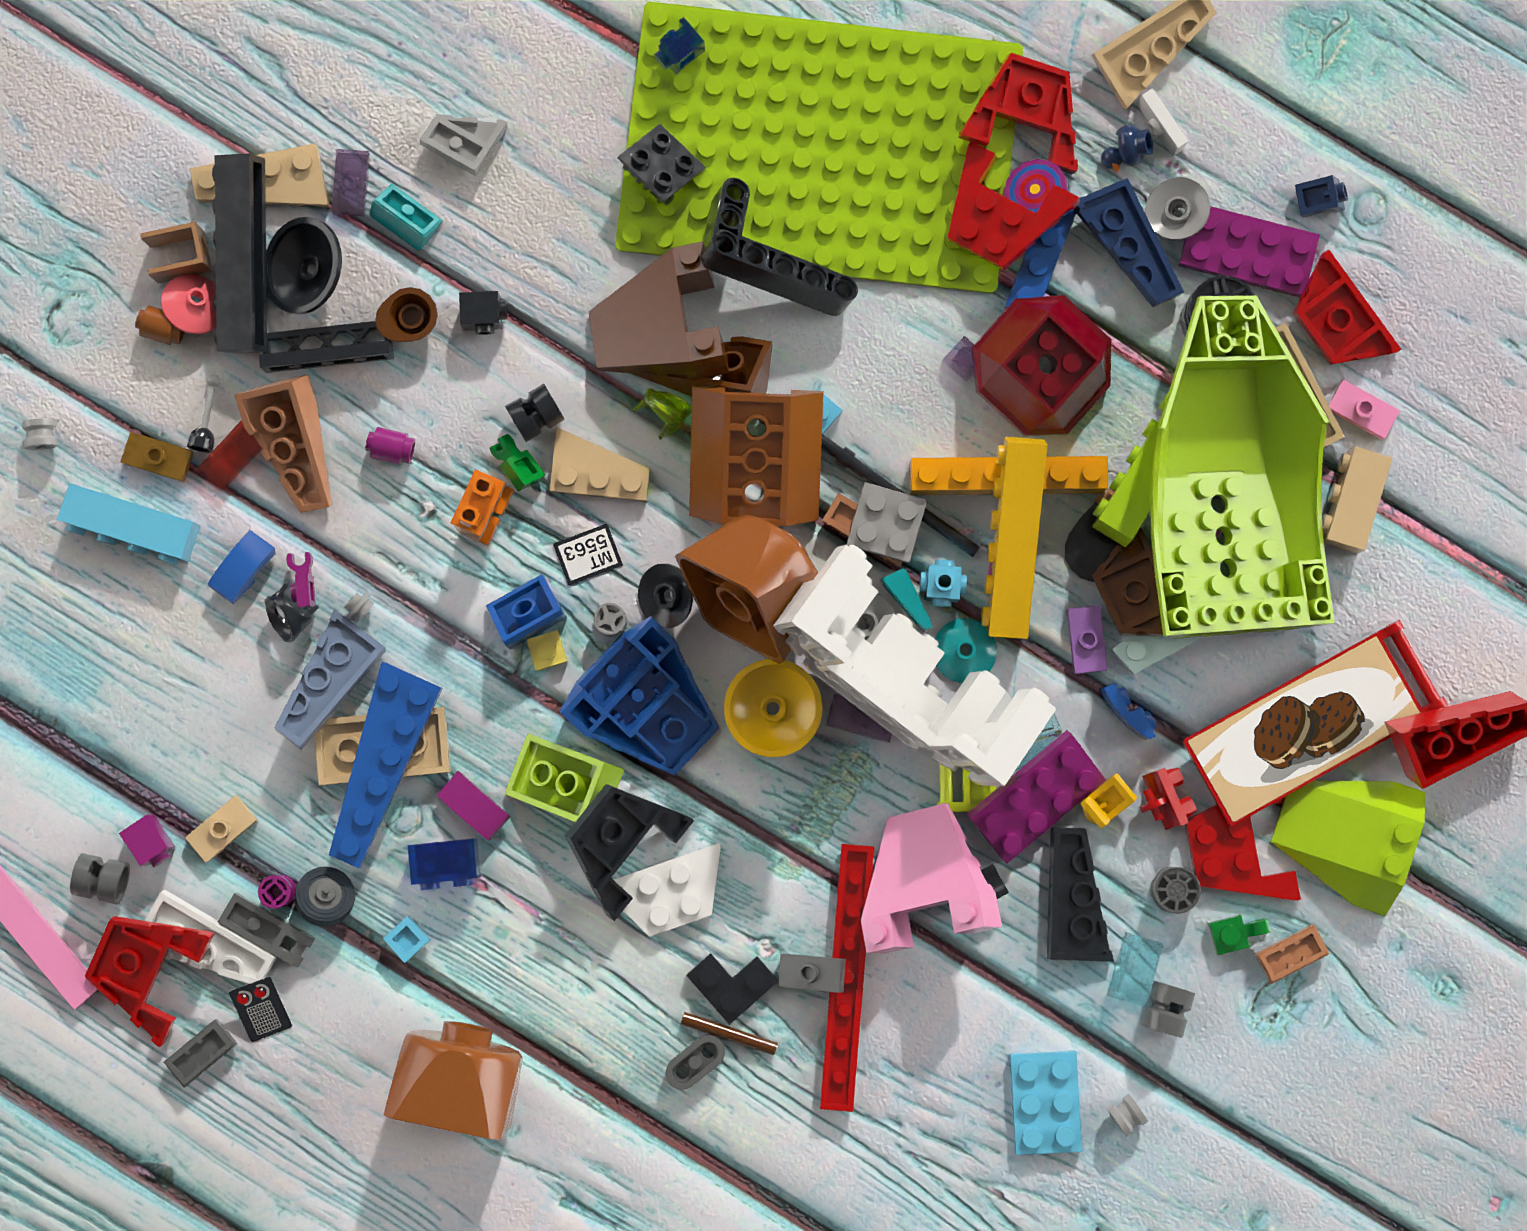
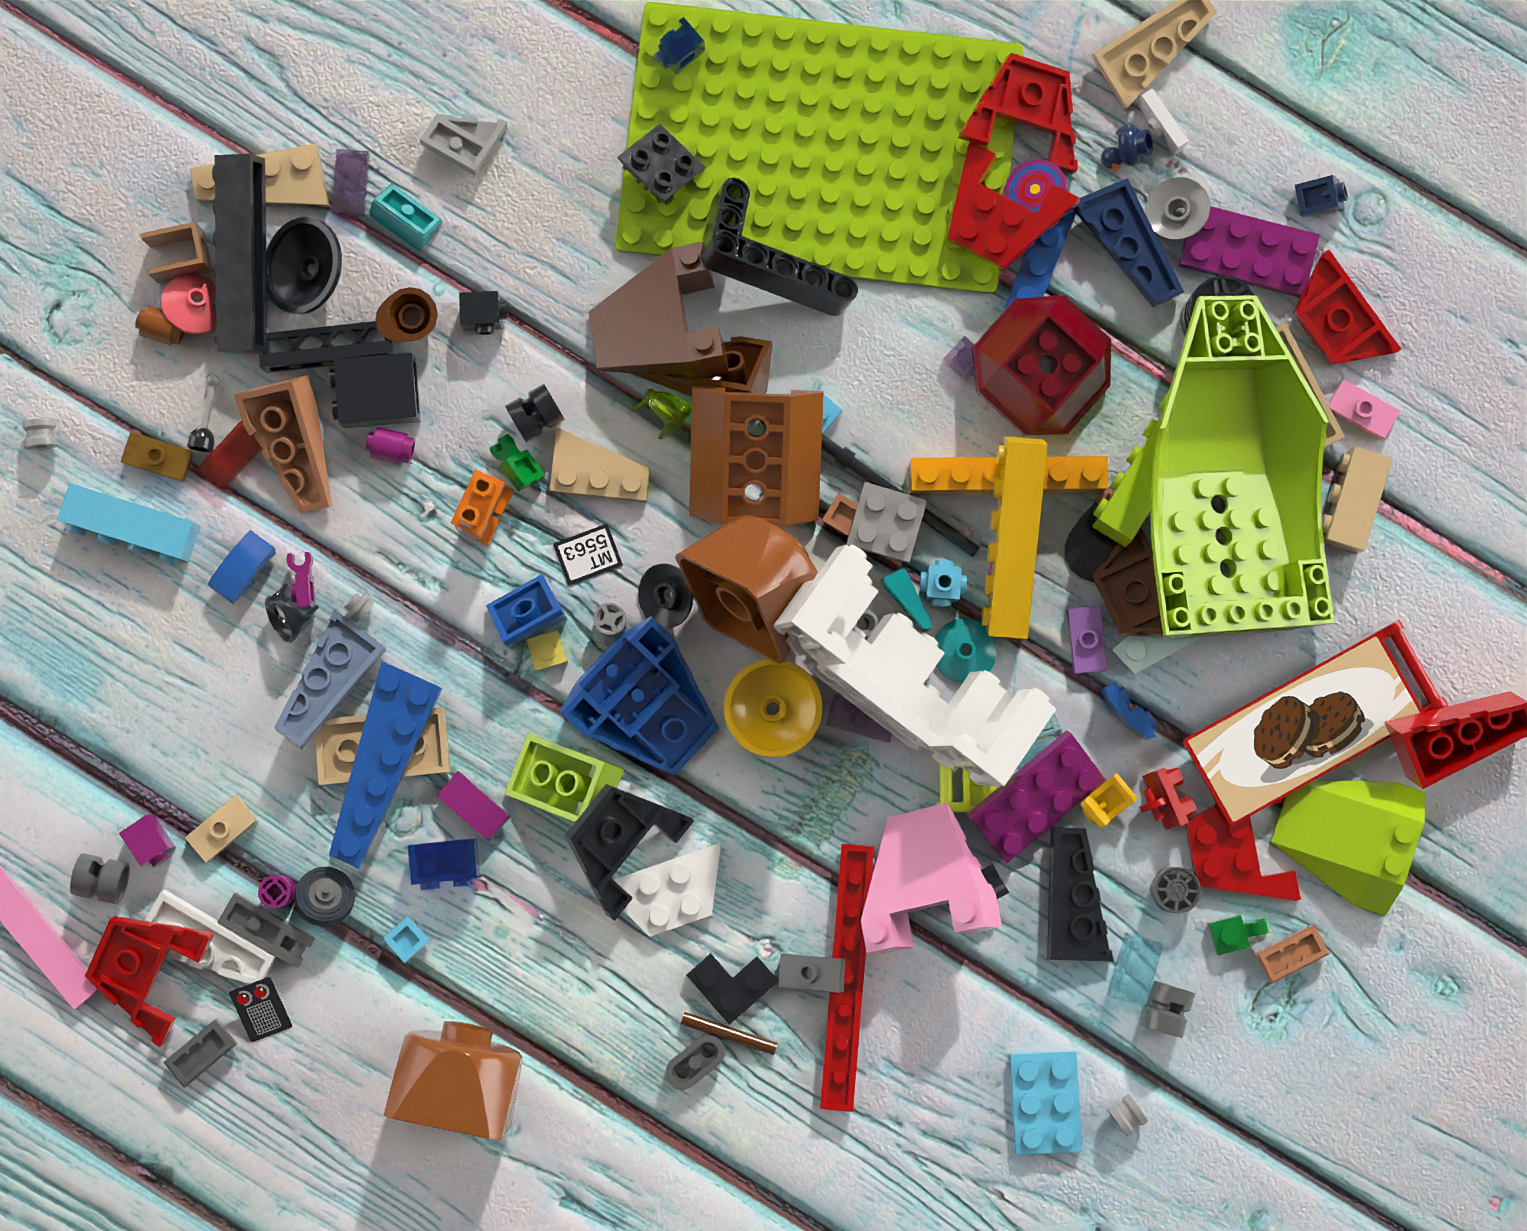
none -> black brick [329,353,421,428]

